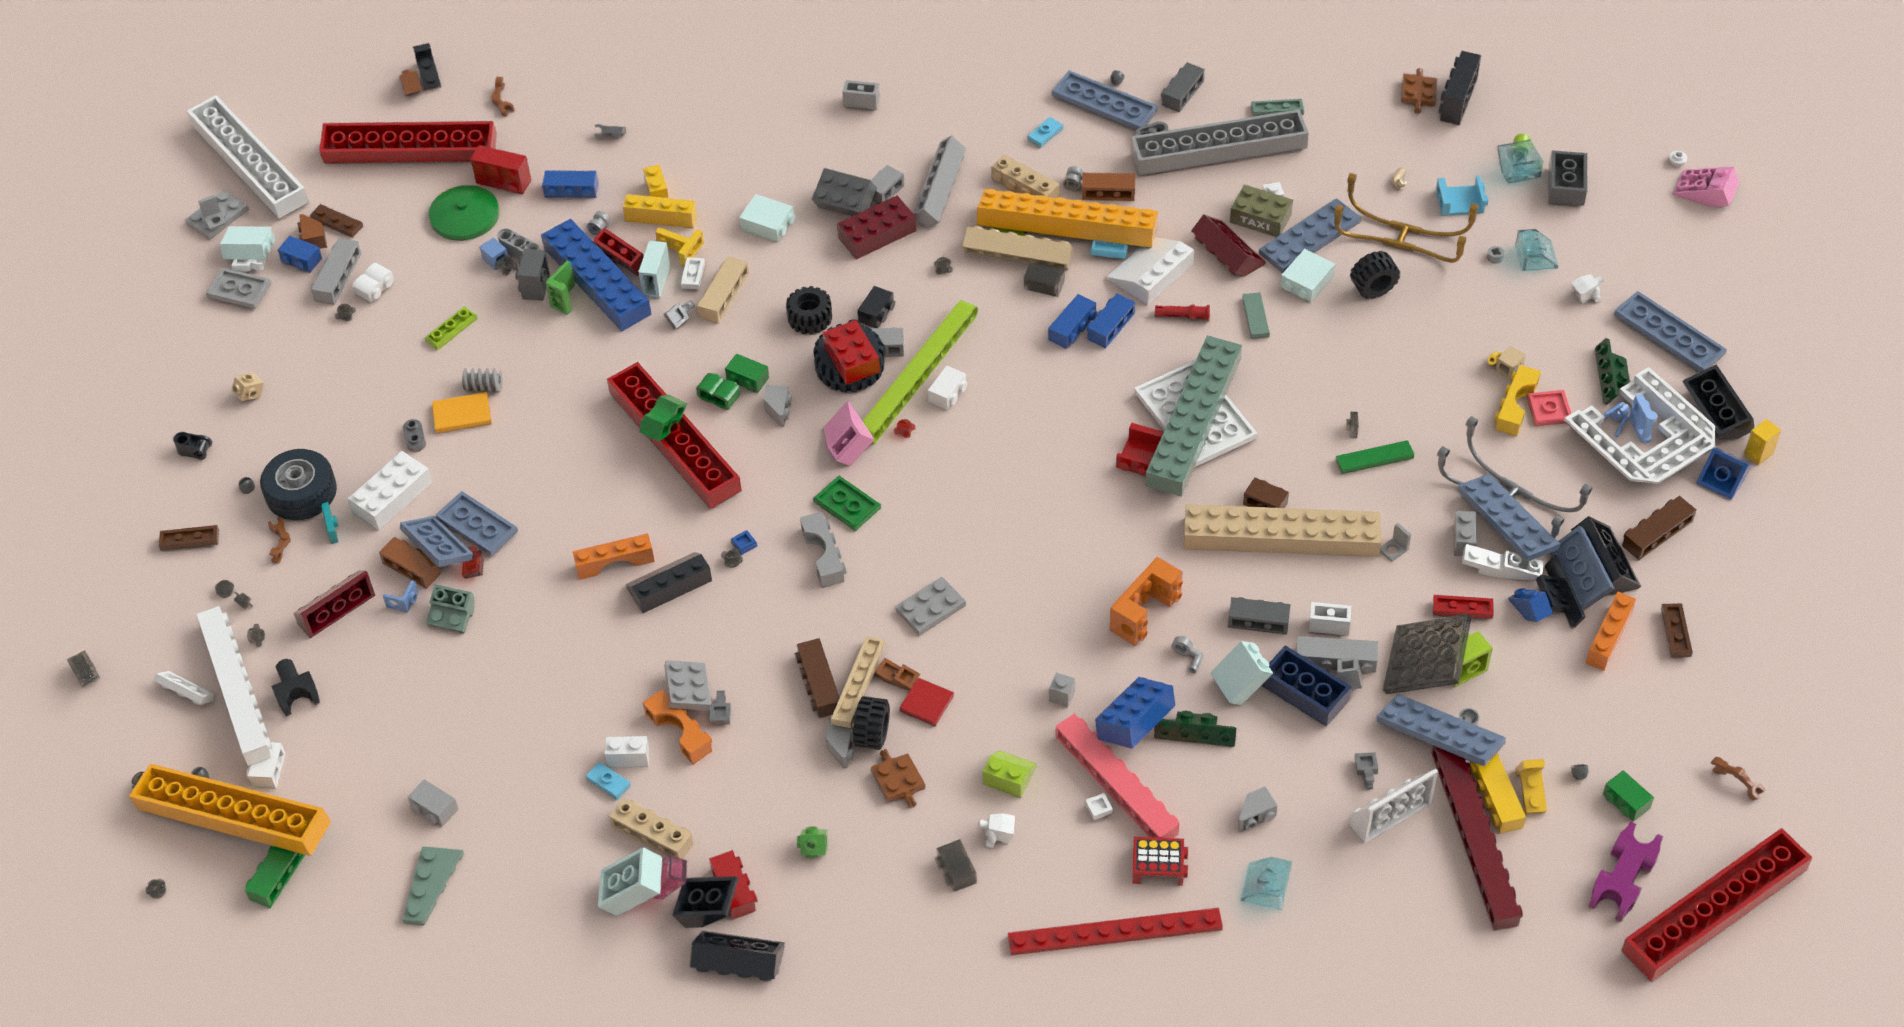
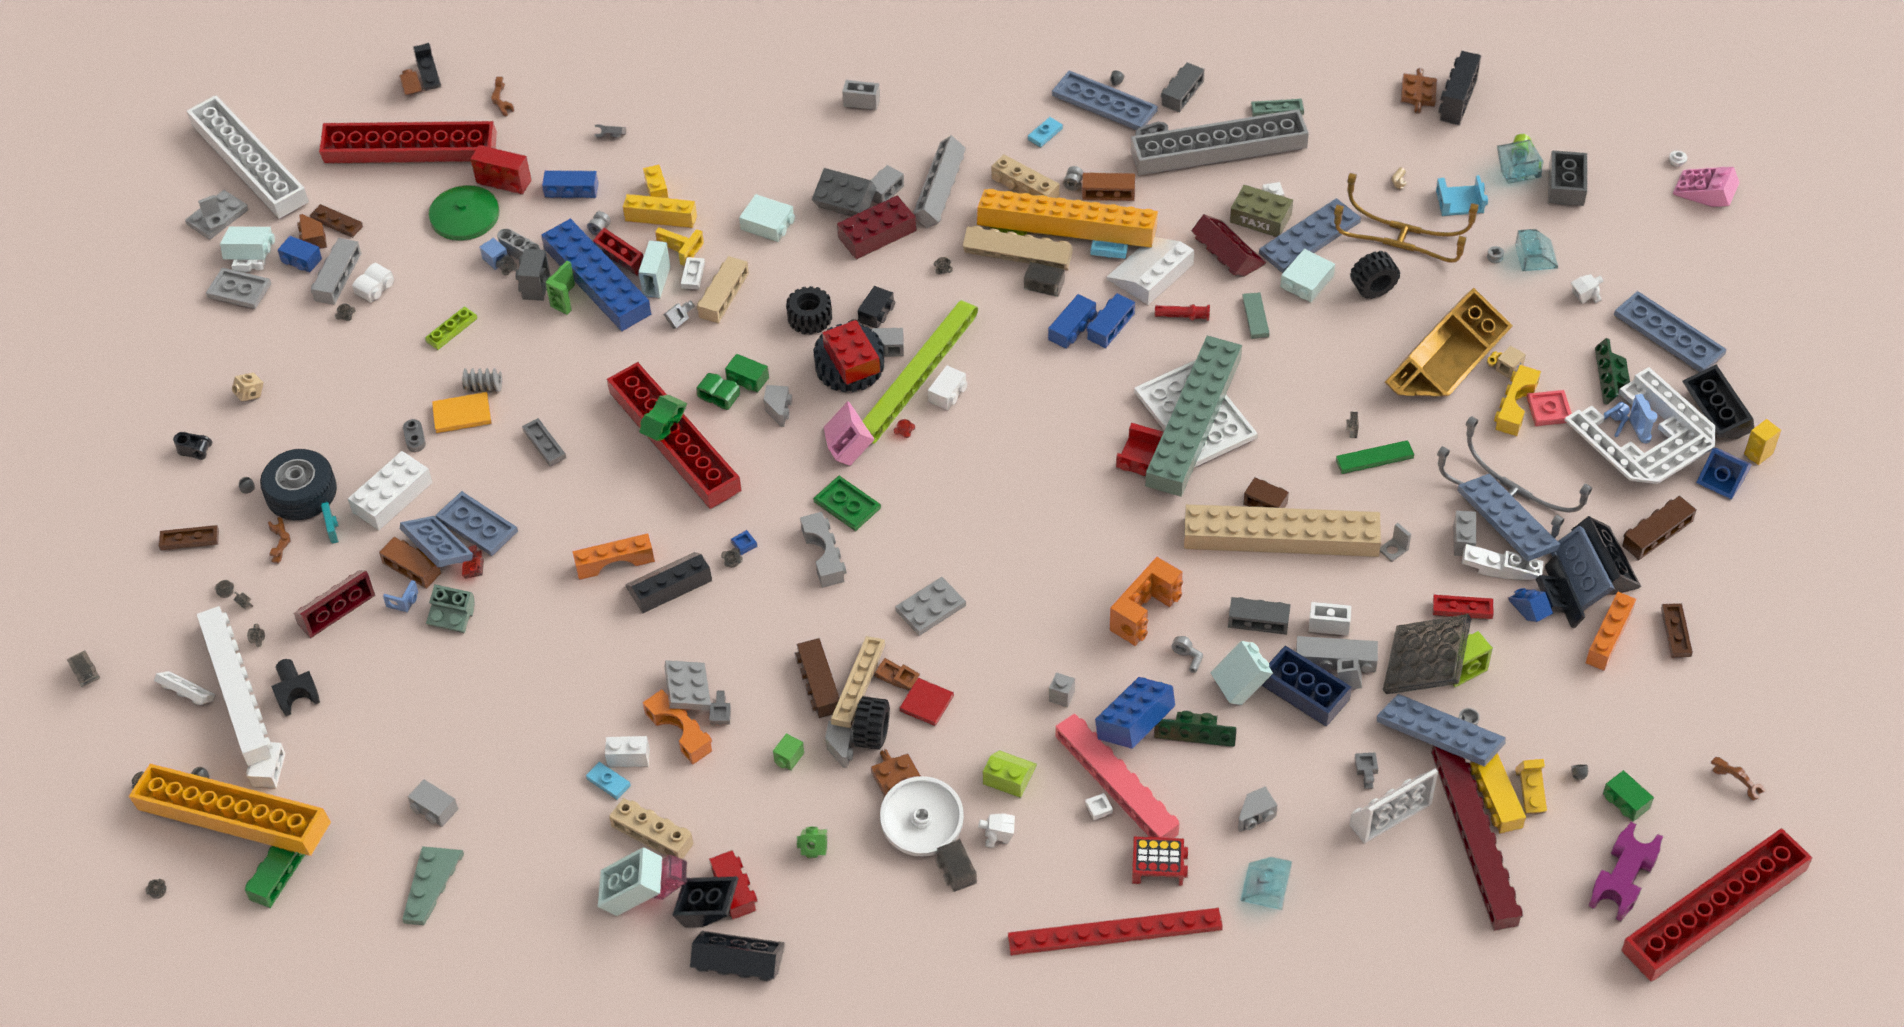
none -> flat silver plate [522,418,566,466]
none -> bright green brick [773,733,805,771]
none -> white dish [880,776,964,856]
none -> pearl gold slope [1384,288,1513,397]

